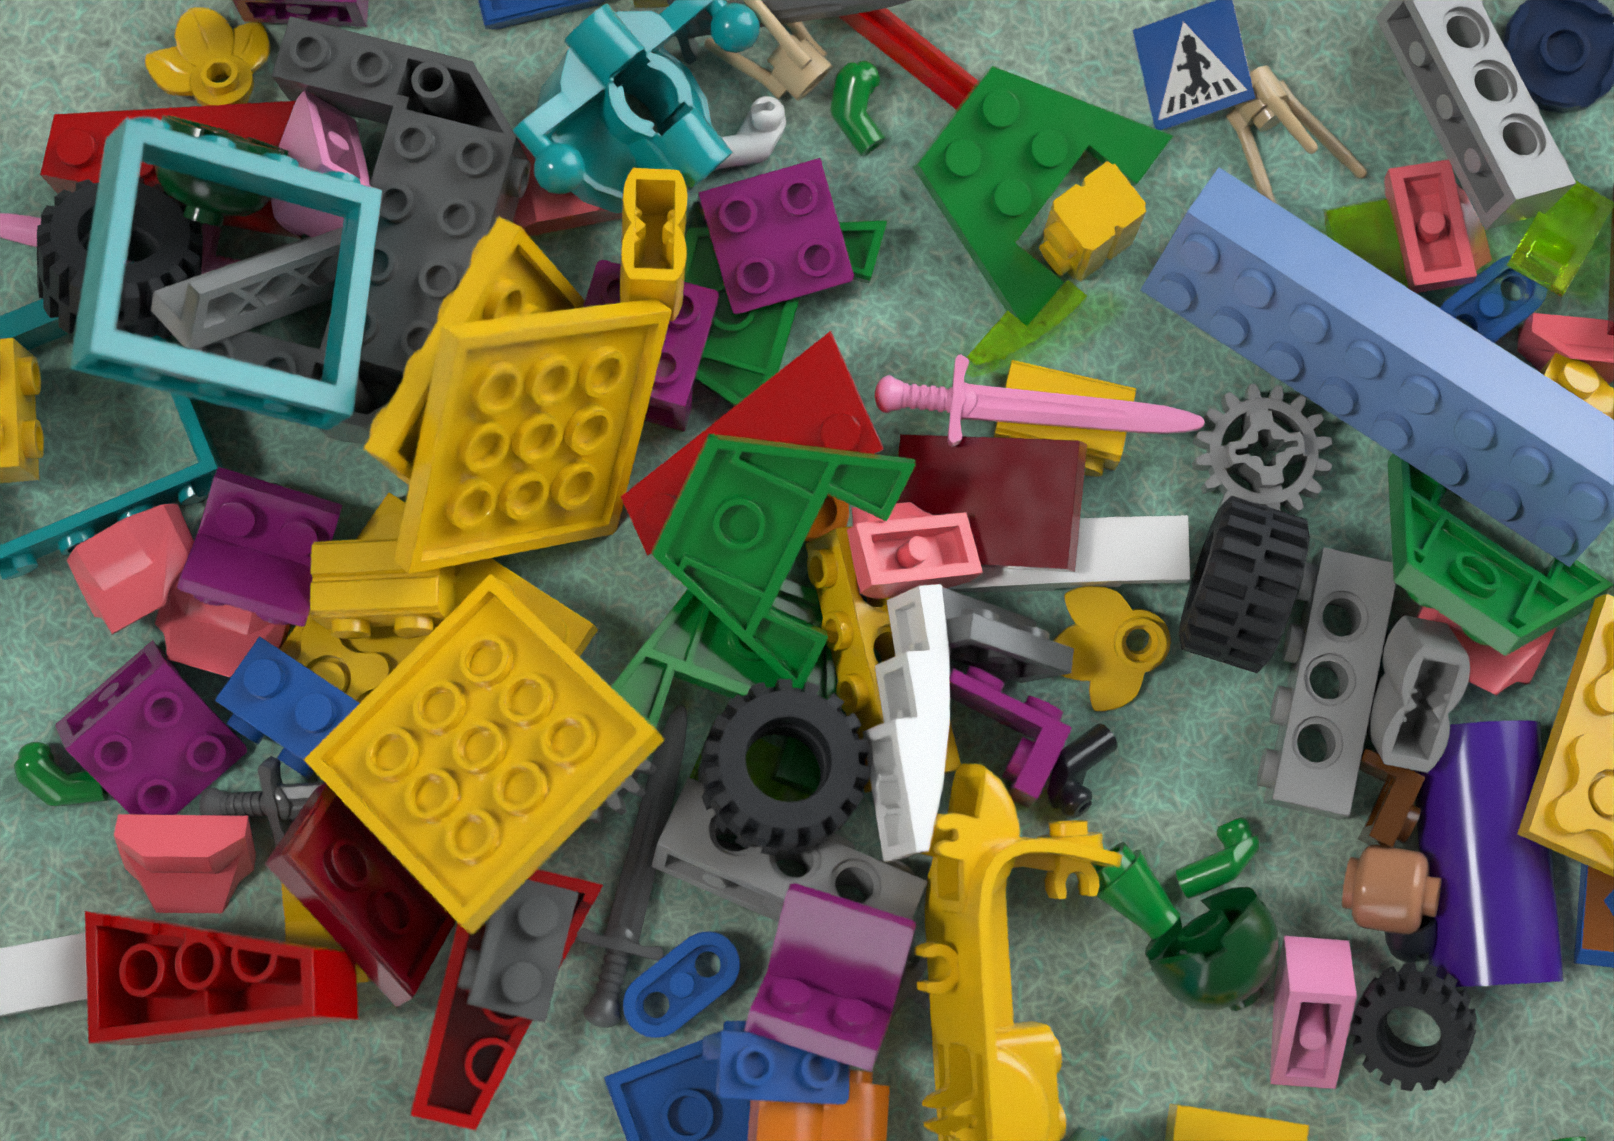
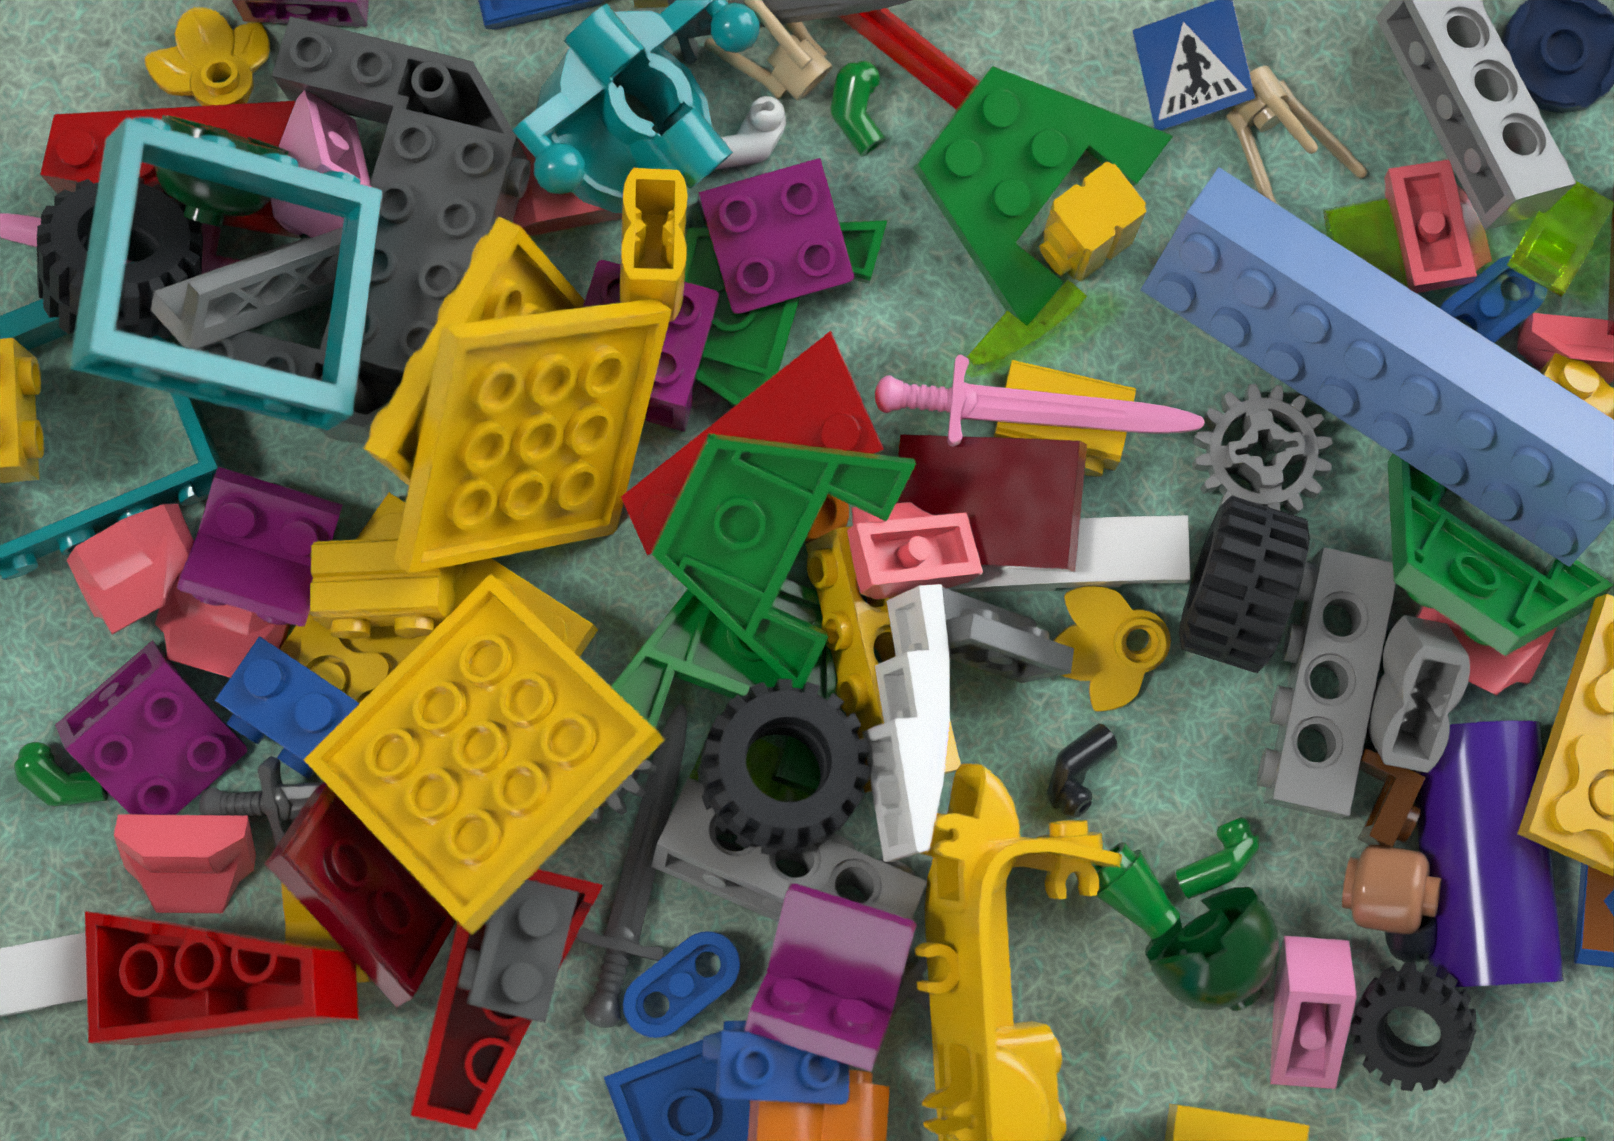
magenta bracket [949,666,1072,808] -> none

